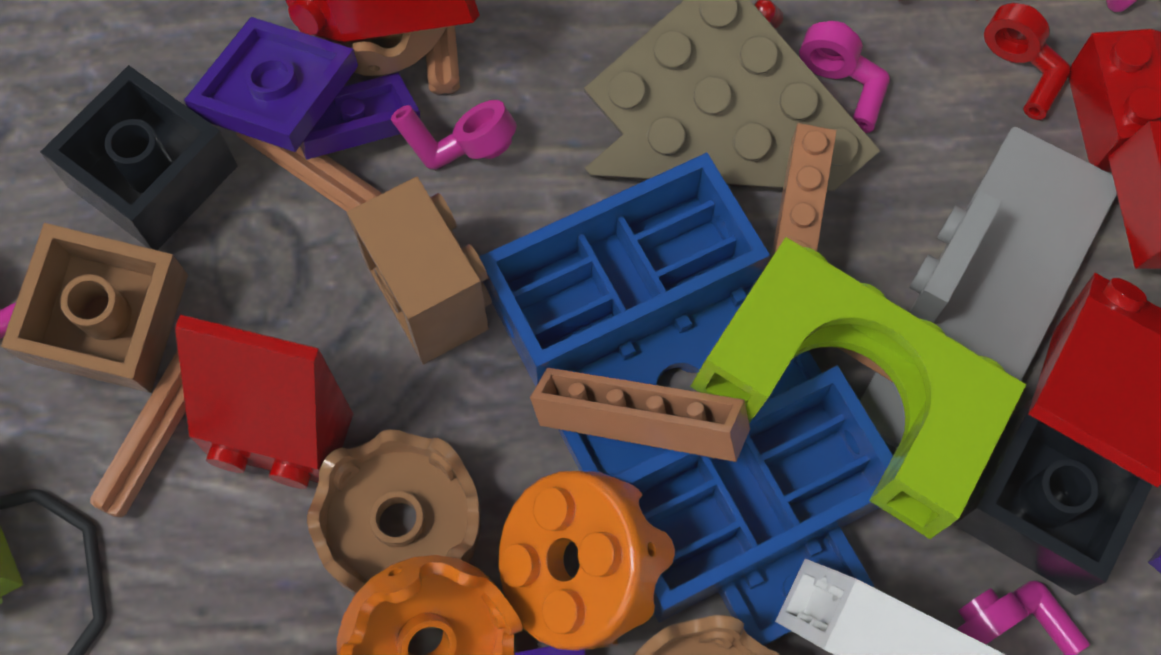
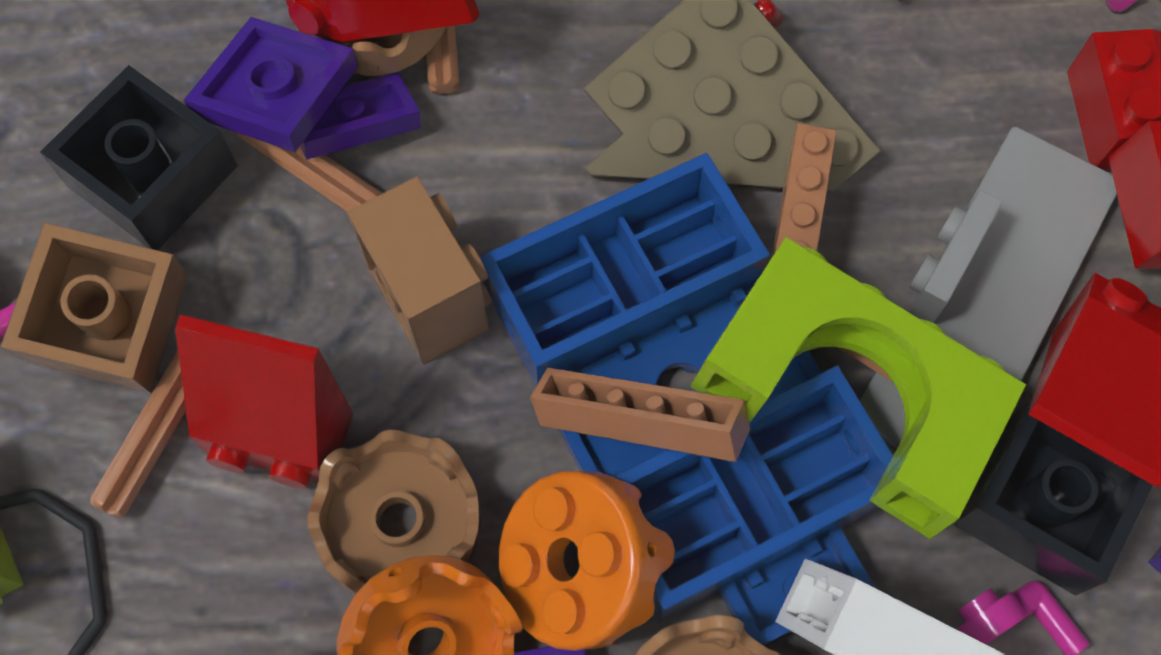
dark pink plate [391,100,517,170] -> none
dark pink plate [799,21,890,133] -> none
red plate [984,3,1070,120] -> none

